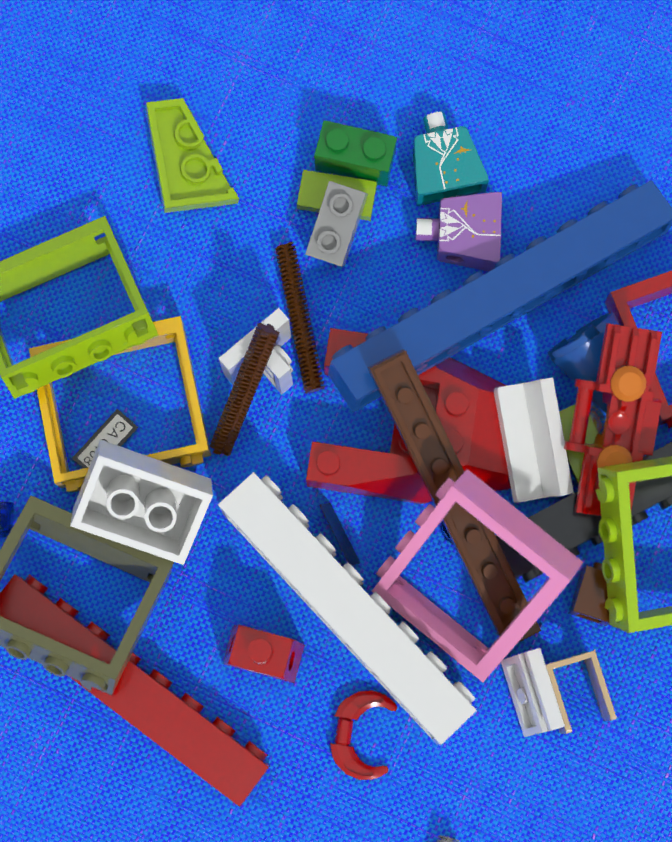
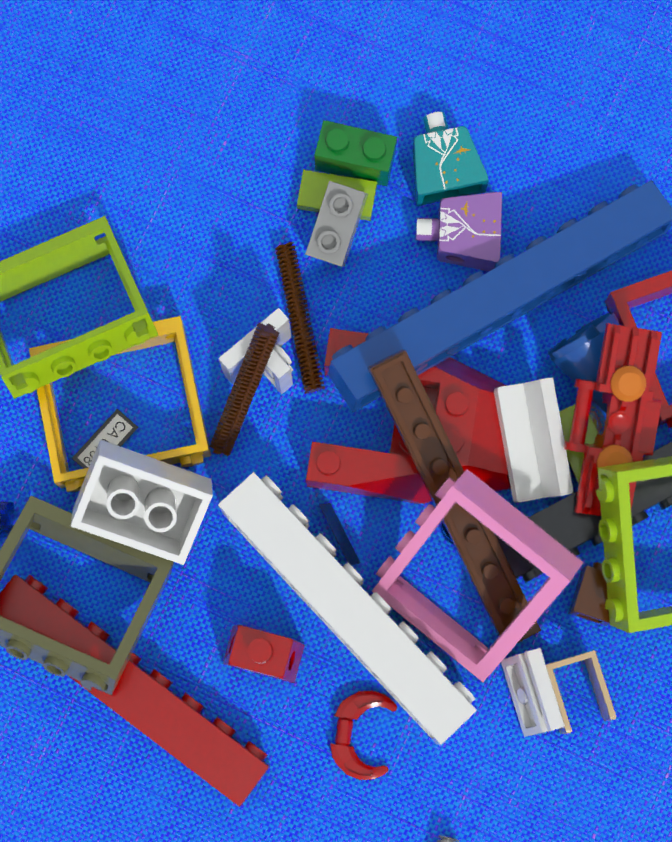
lime wing [145,98,239,213] -> none

